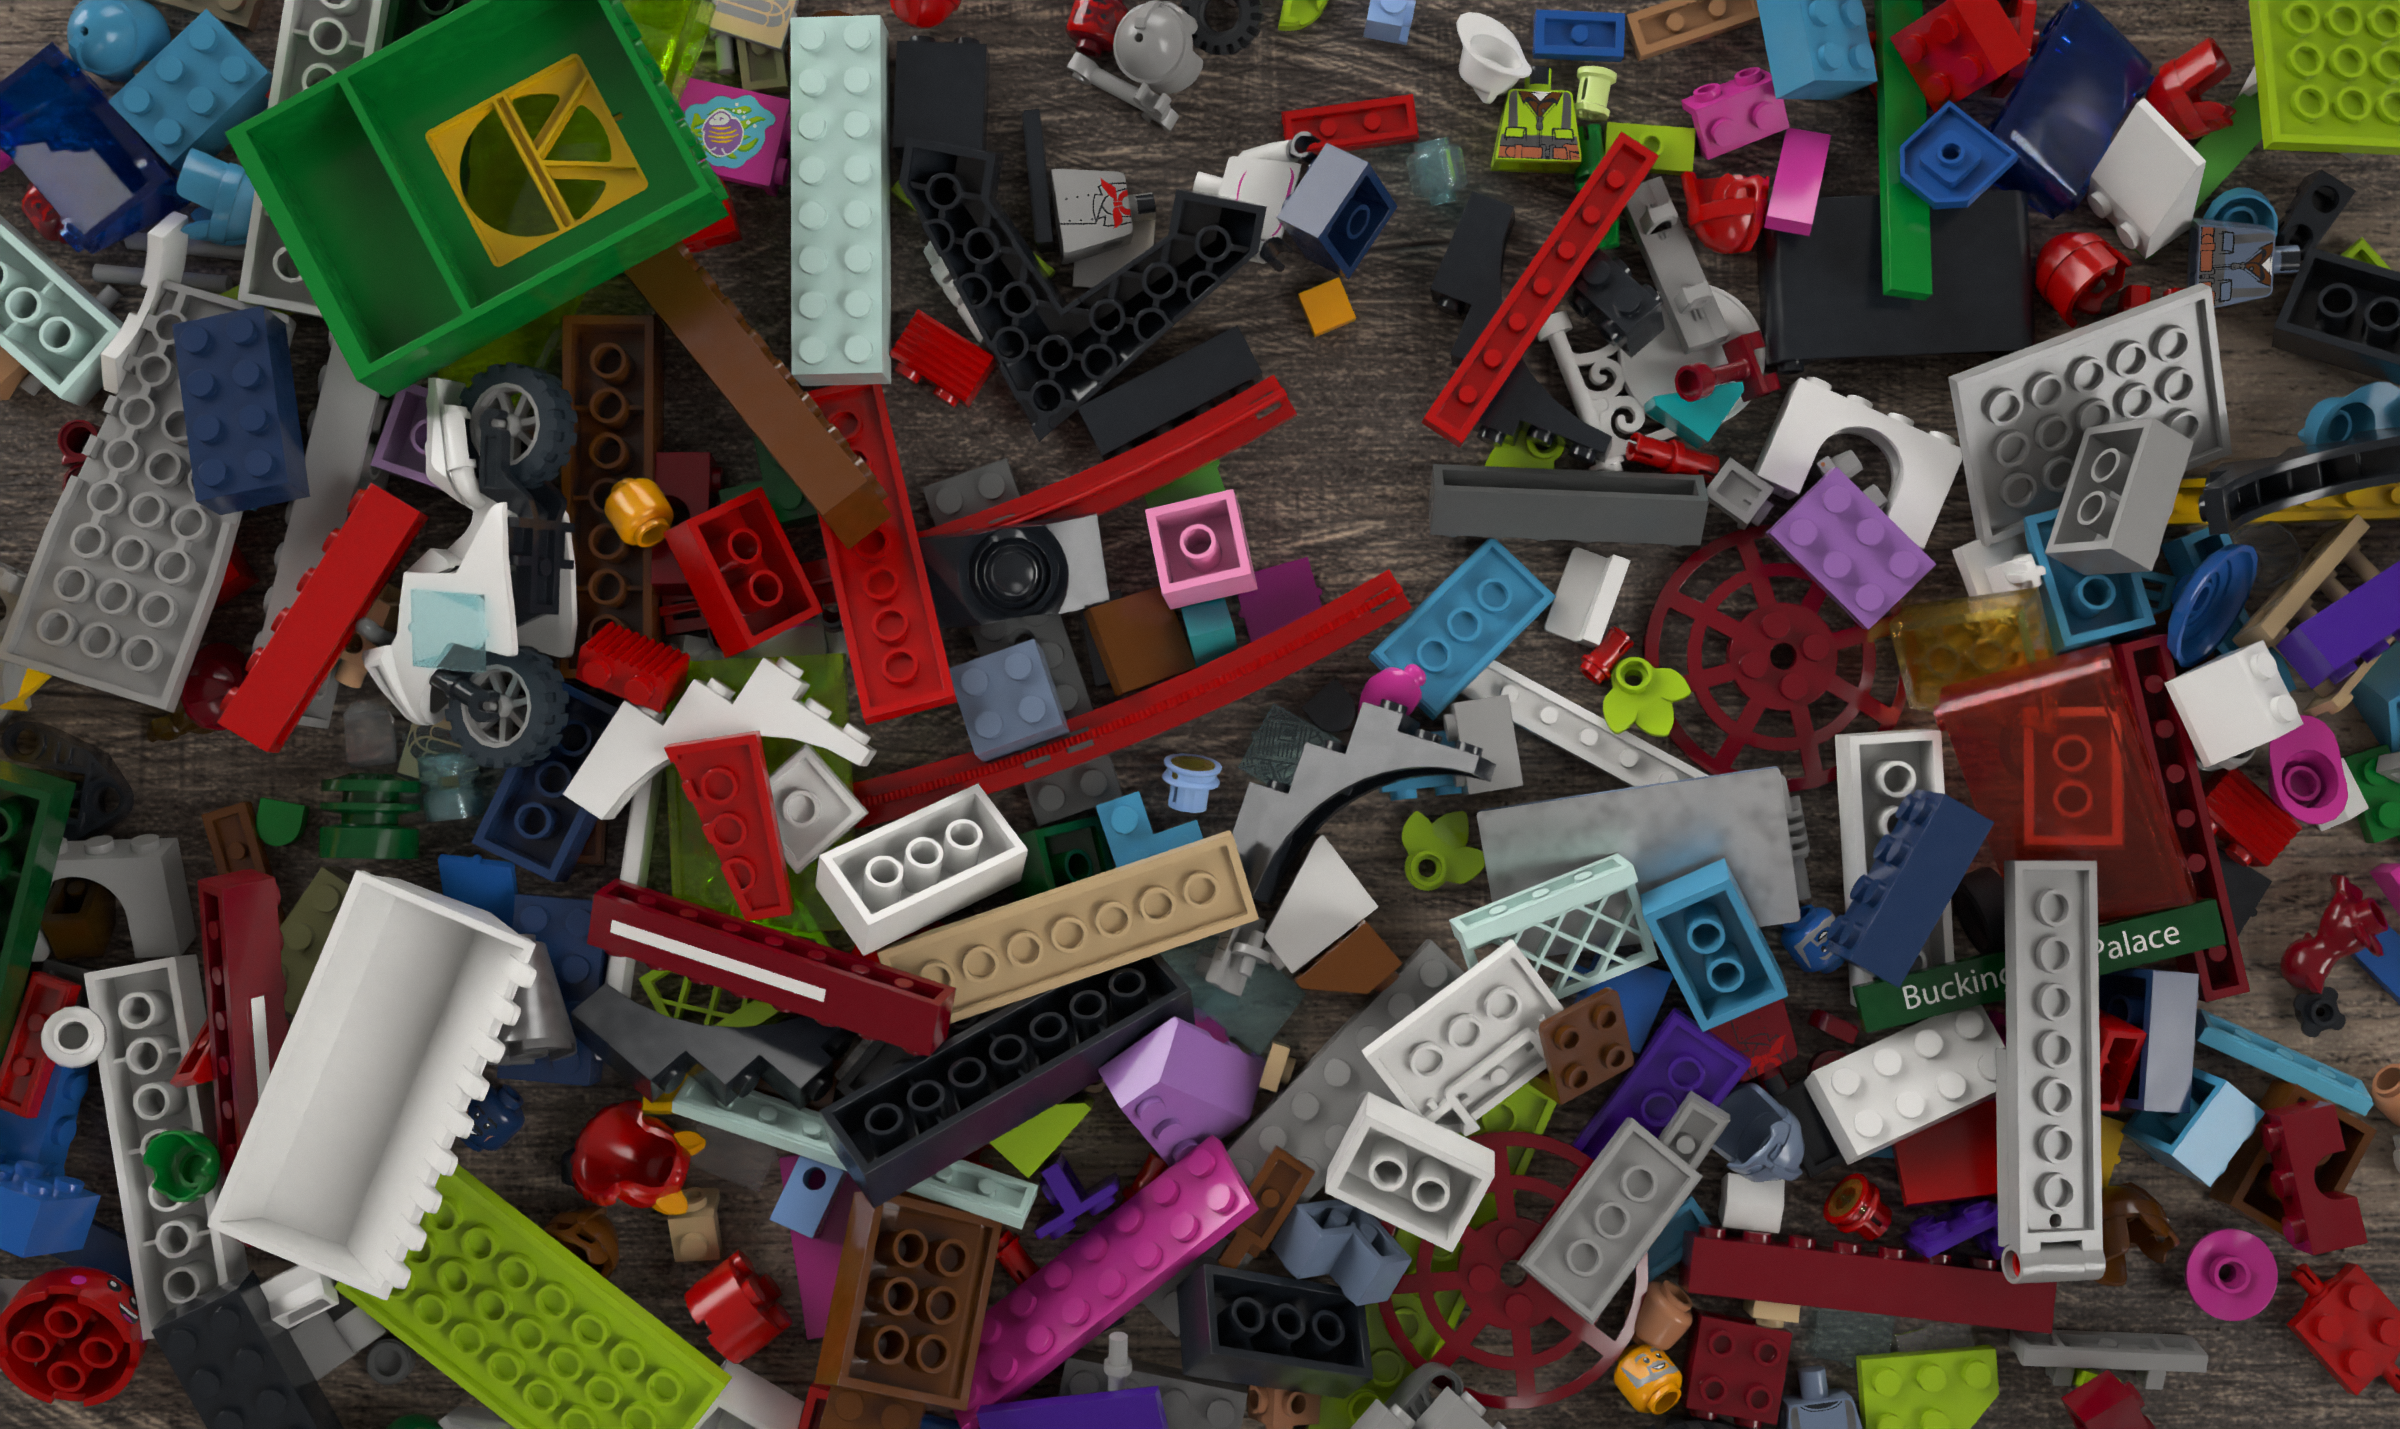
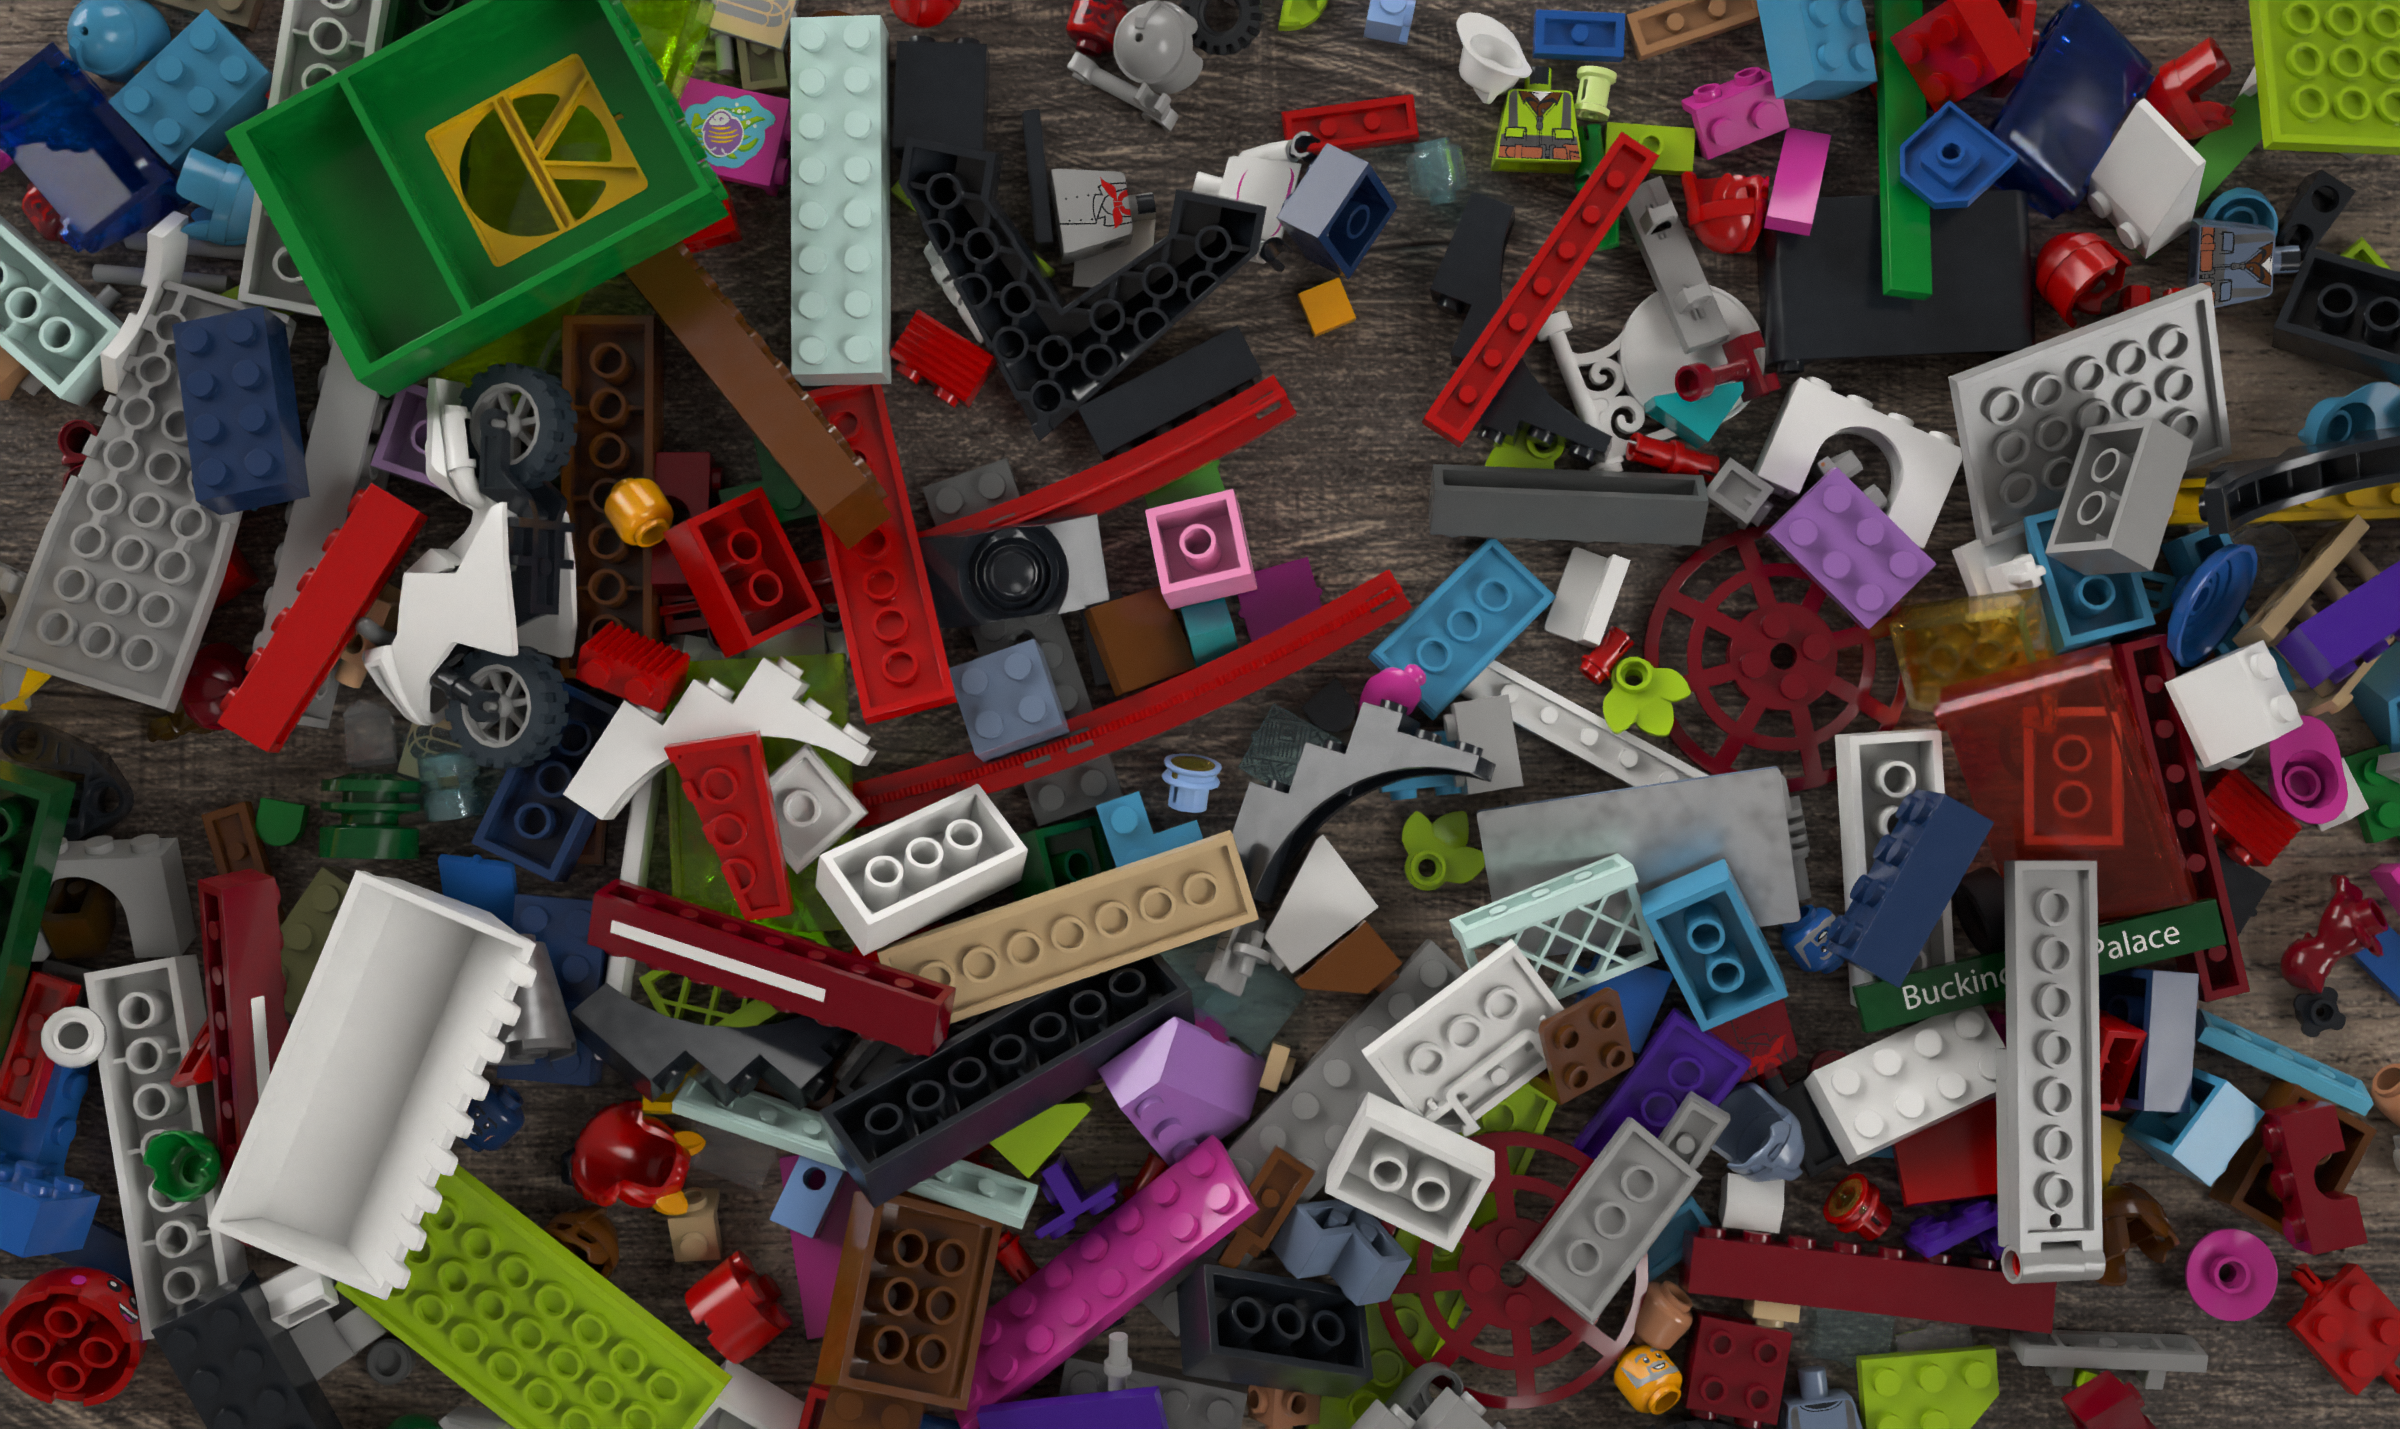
clear light blue piece [408,588,489,673] -> none
black brick [1567,248,1665,358] -> none
dark red tile [1807,1009,1859,1045] -> none

